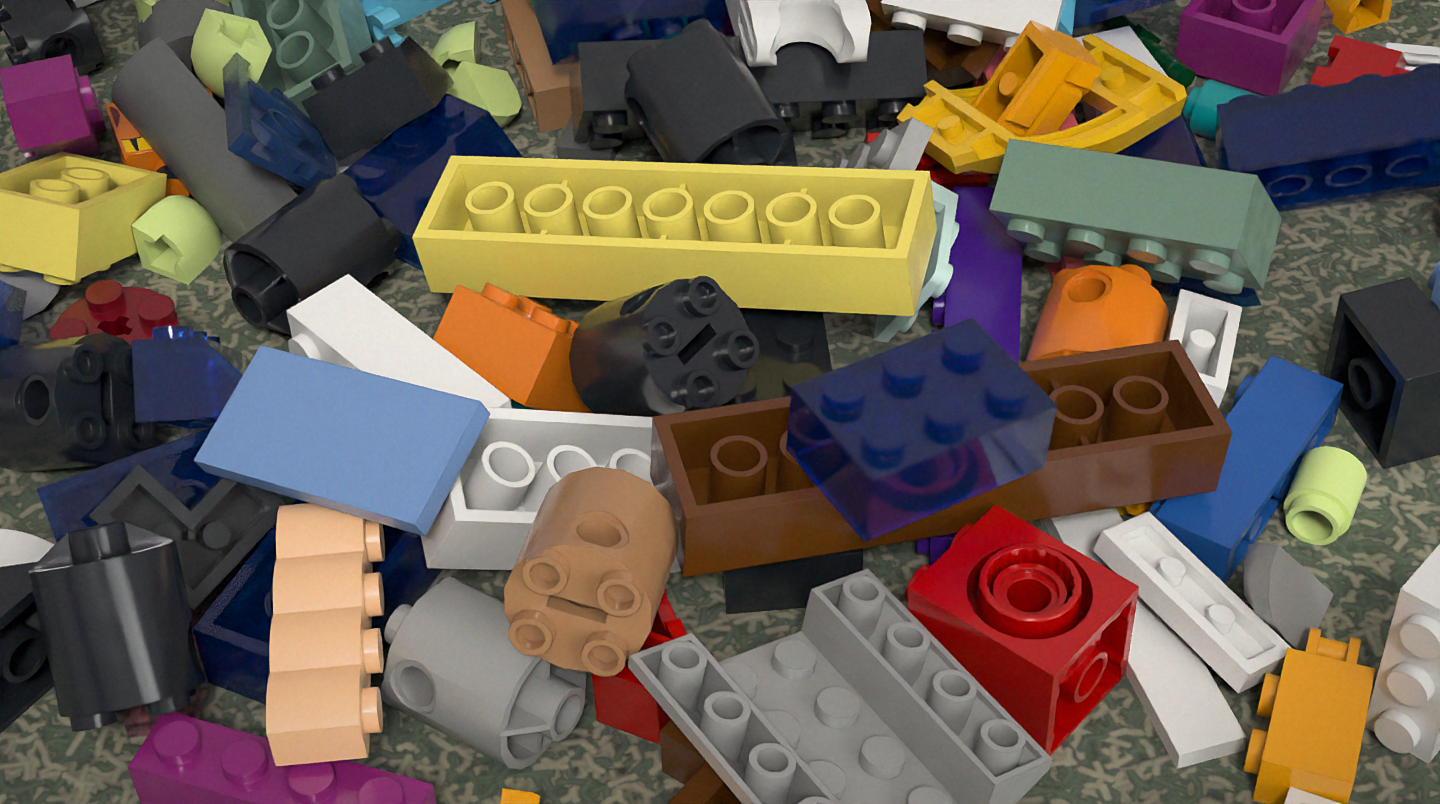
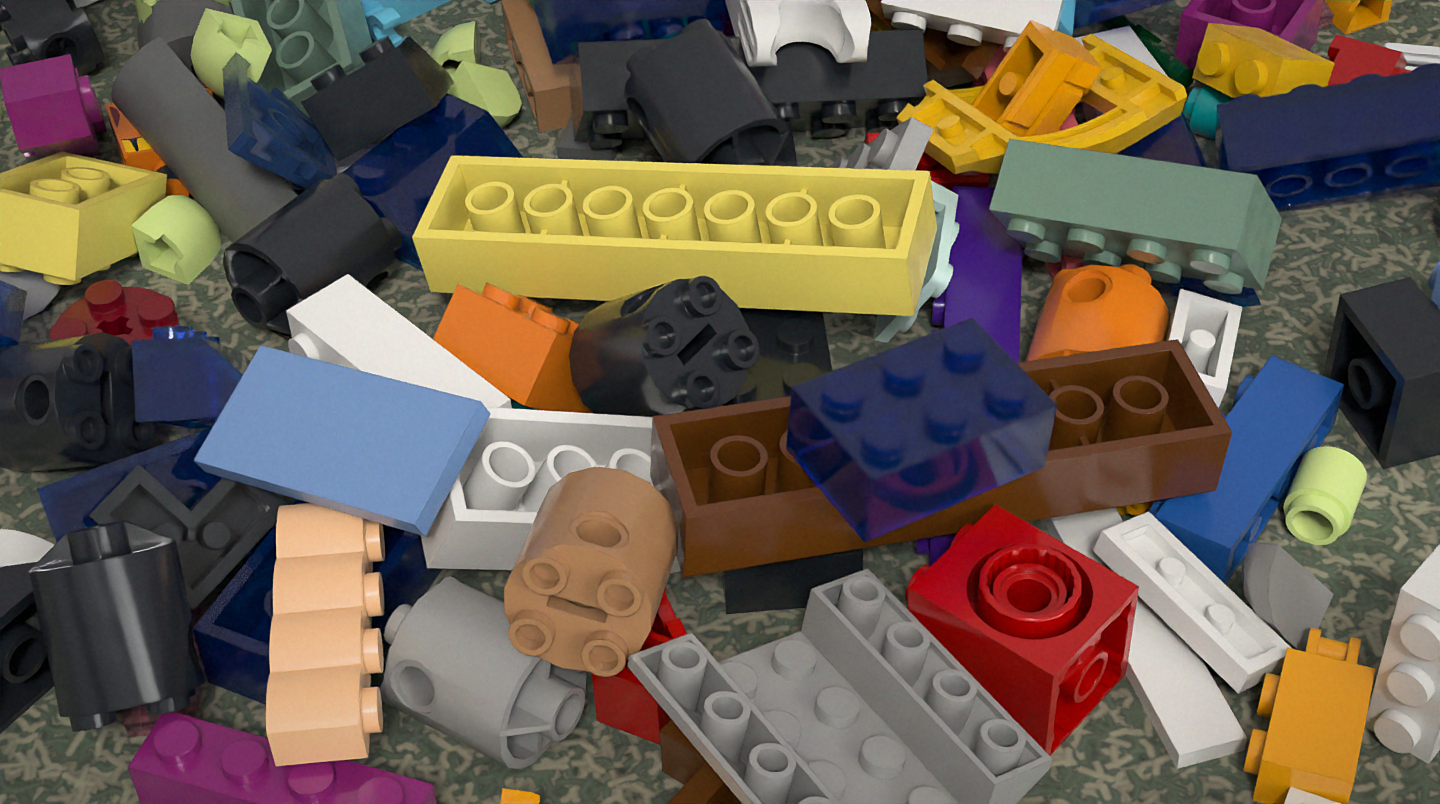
none -> yellow brick [1192,23,1335,119]

